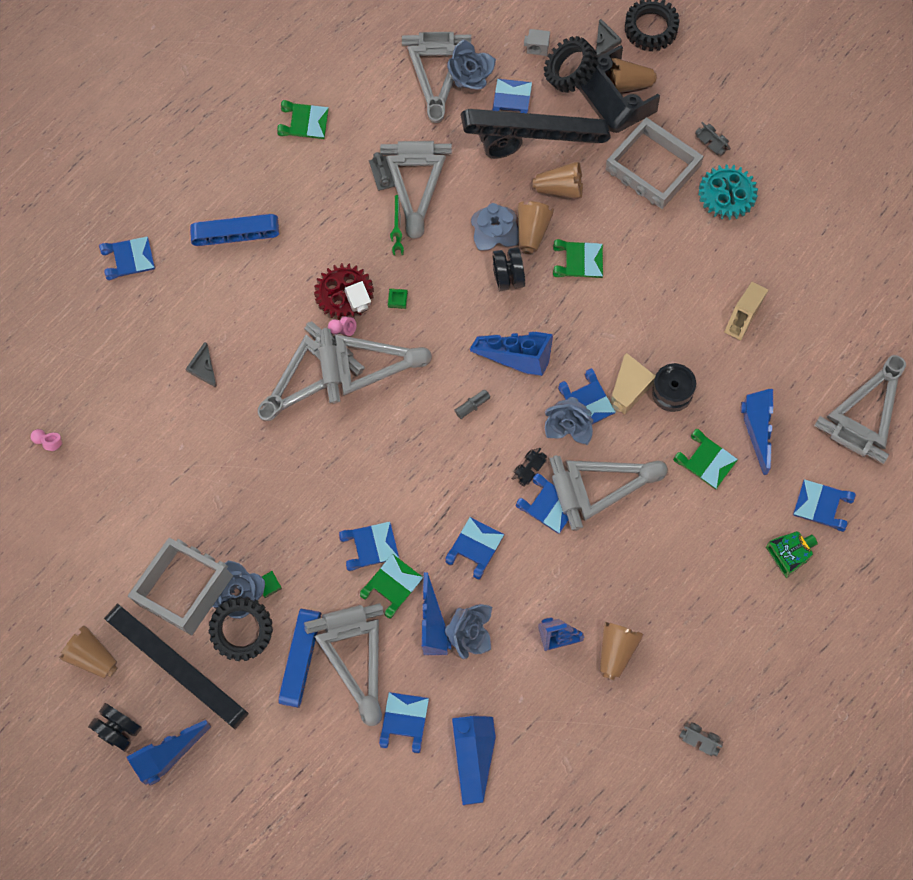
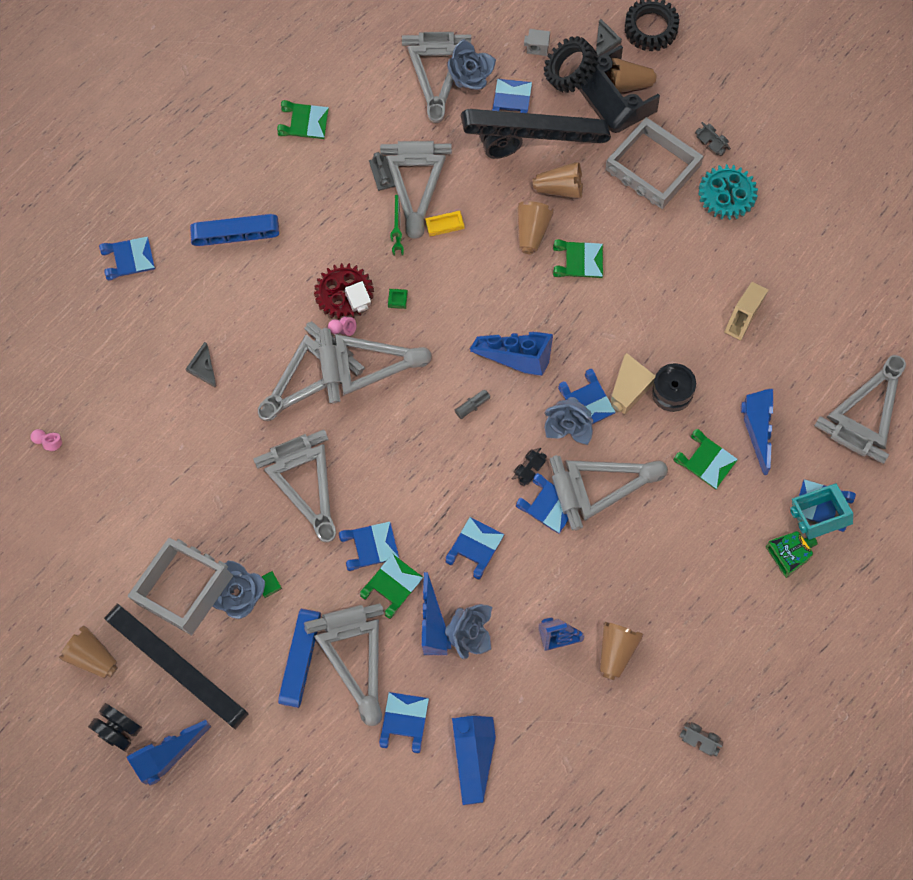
black tyre [208,596,273,662] -> none
sand blue brick [471,203,519,251] -> none
black wheel [492,247,525,292] -> none
none -> light grey piece [253,430,336,542]
none -> yellow tile [425,211,465,237]
none -> teal window [790,483,854,540]

